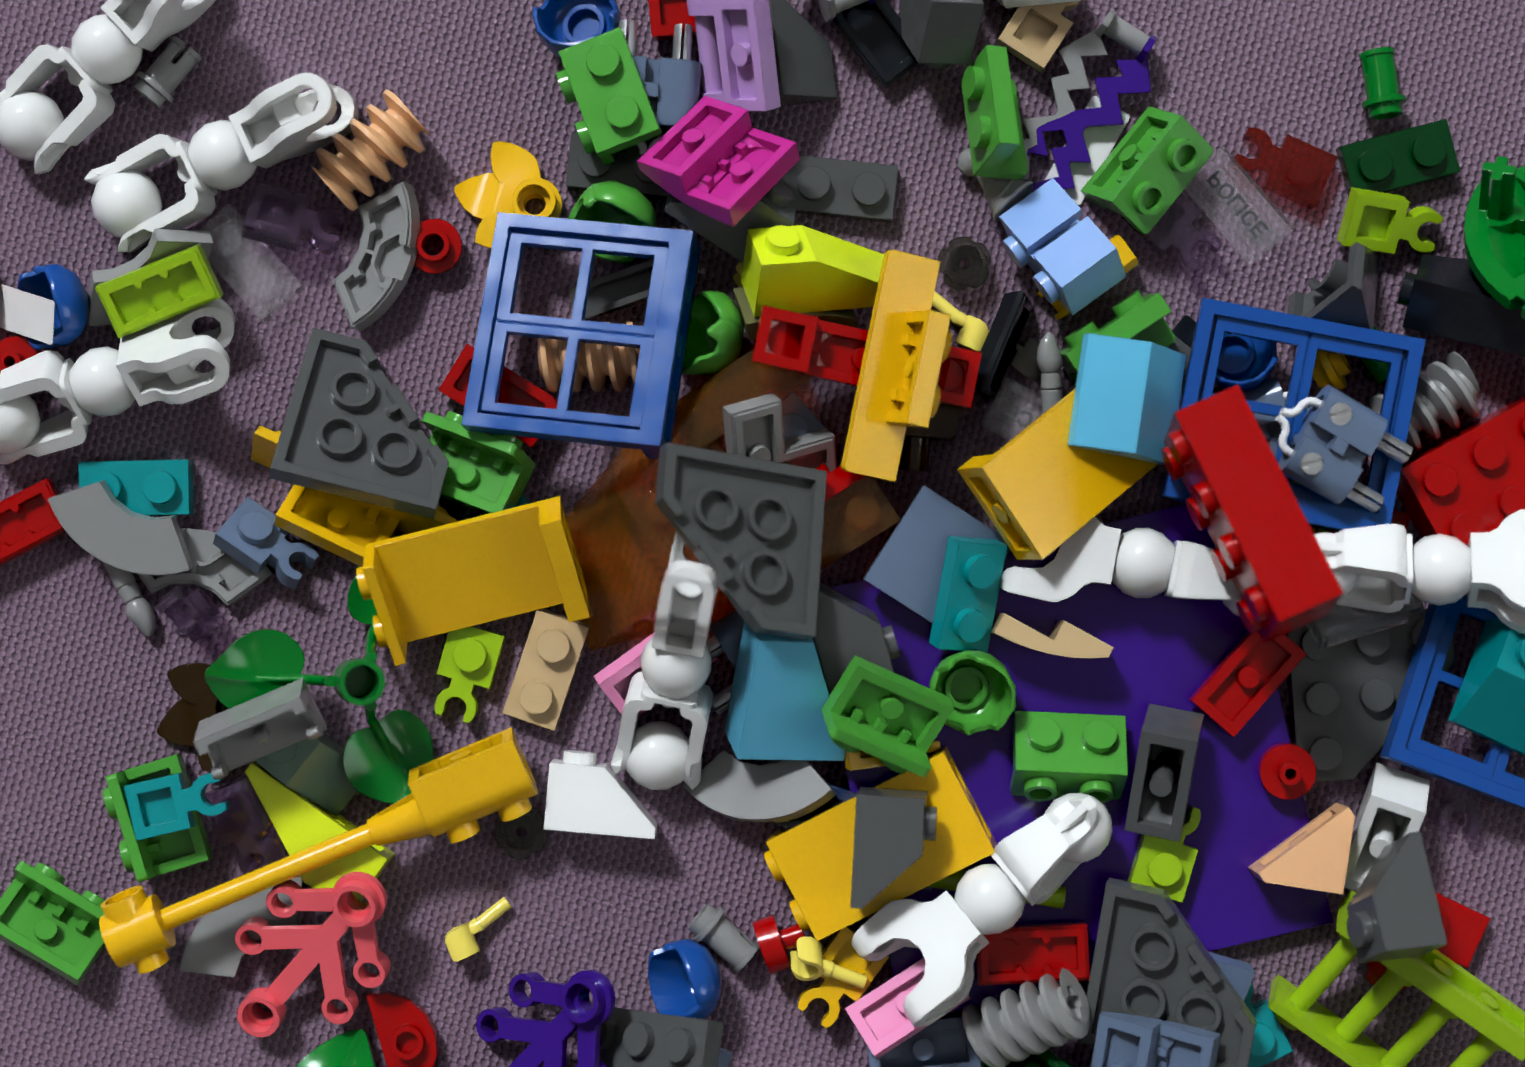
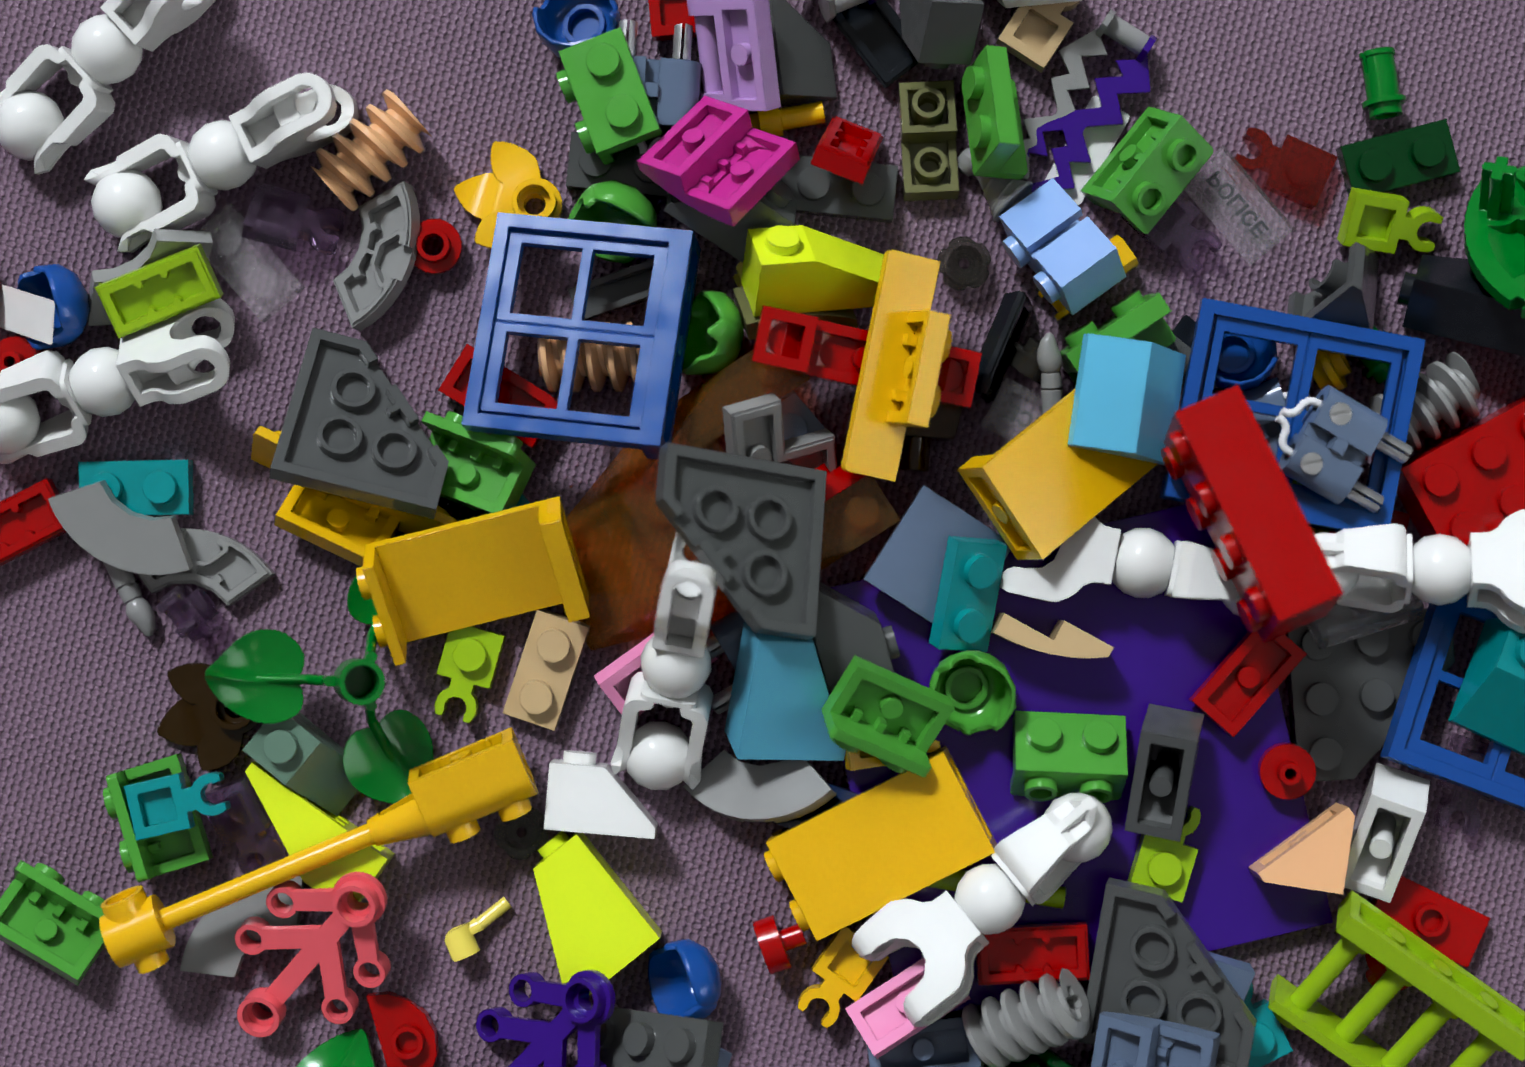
light grey pin [133,36,202,108] -> none
light grey hinge [193,677,327,780] -> none
sand blue plate [213,497,319,590] -> none
light grey pin [687,903,759,972] -> none
light yellow hand [790,937,867,989] -> none
dark grey slope [850,787,937,909] -> none
light yellow hand [932,291,989,352] -> none
dark grey slope [1347,832,1447,963] -> none
none -> neon yellow slope [533,831,662,995]
none -> yellow bar [749,101,826,137]
none -> red plate [810,116,883,185]
none -> olive slope [899,80,959,201]

